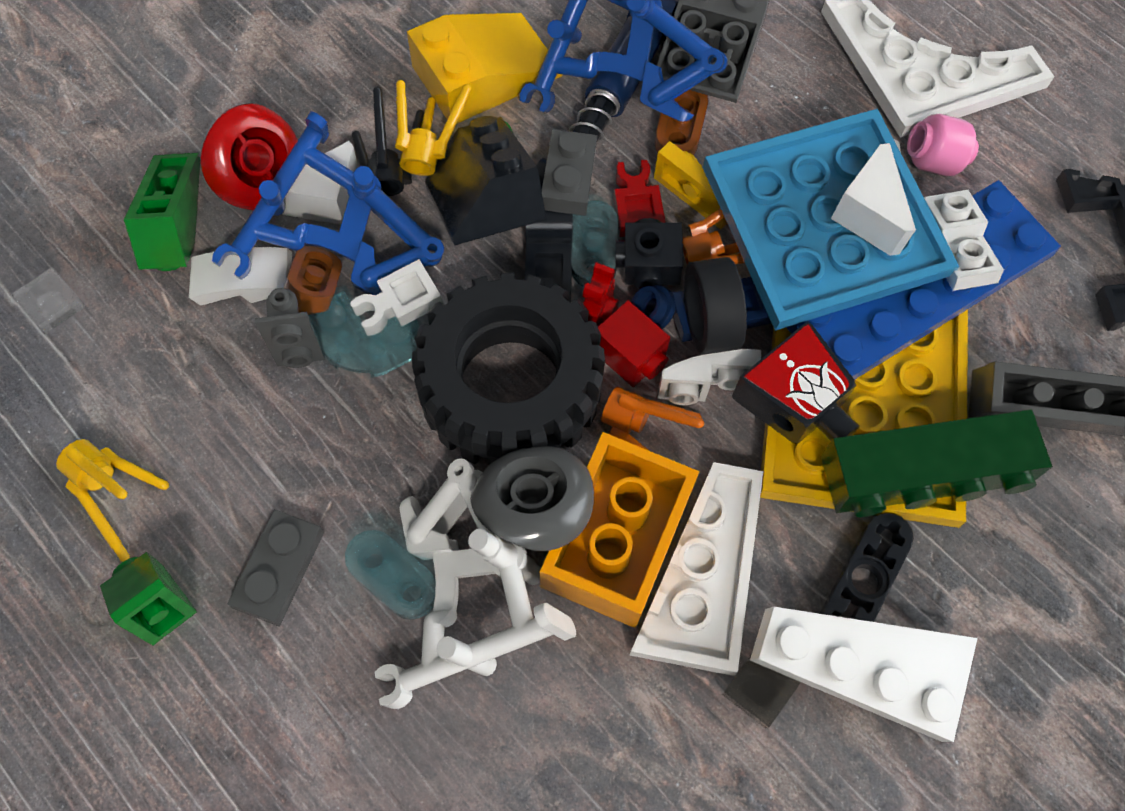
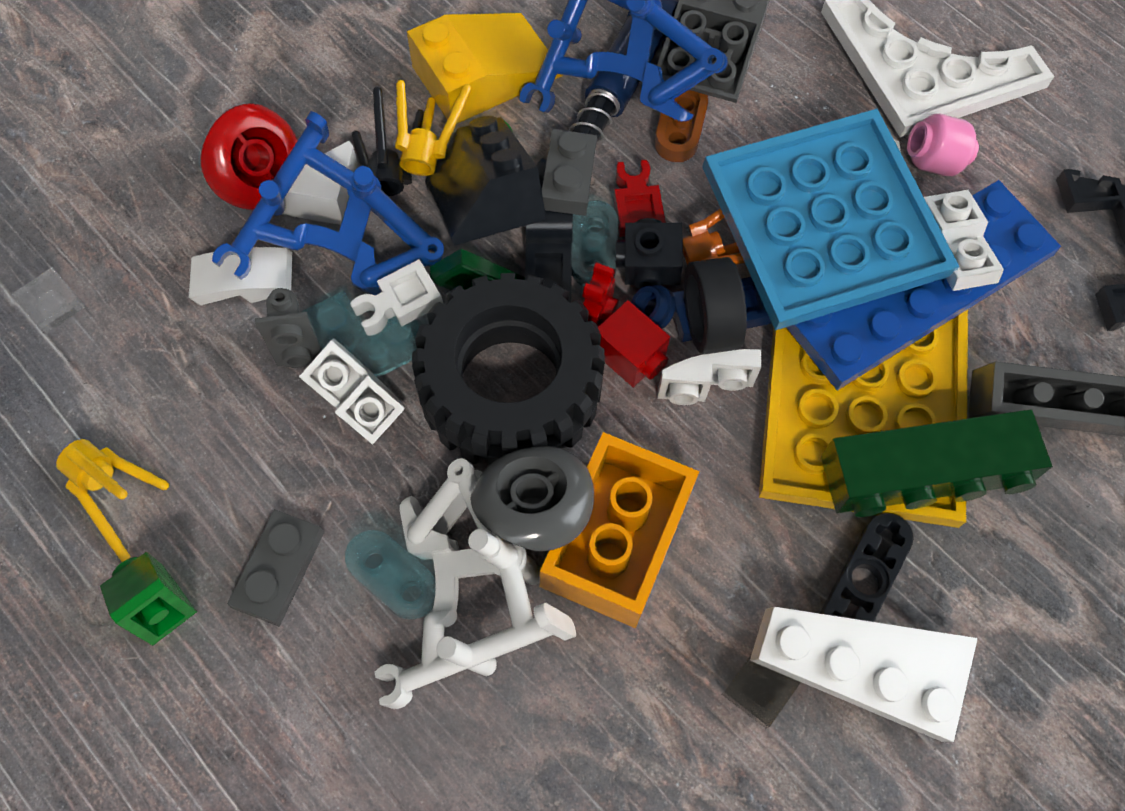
green slope [124,153,200,271] -> none
dark orange plate [284,246,342,315] -> none
orange plant [601,386,704,493] -> none
white wing [630,462,763,676] -> none
yellow plate [654,141,727,230] -> none
torso [732,321,860,444] -> none
white slope [831,143,916,256] -> none
none -> white slope [299,338,406,445]
none -> dark green tile [430,248,525,290]

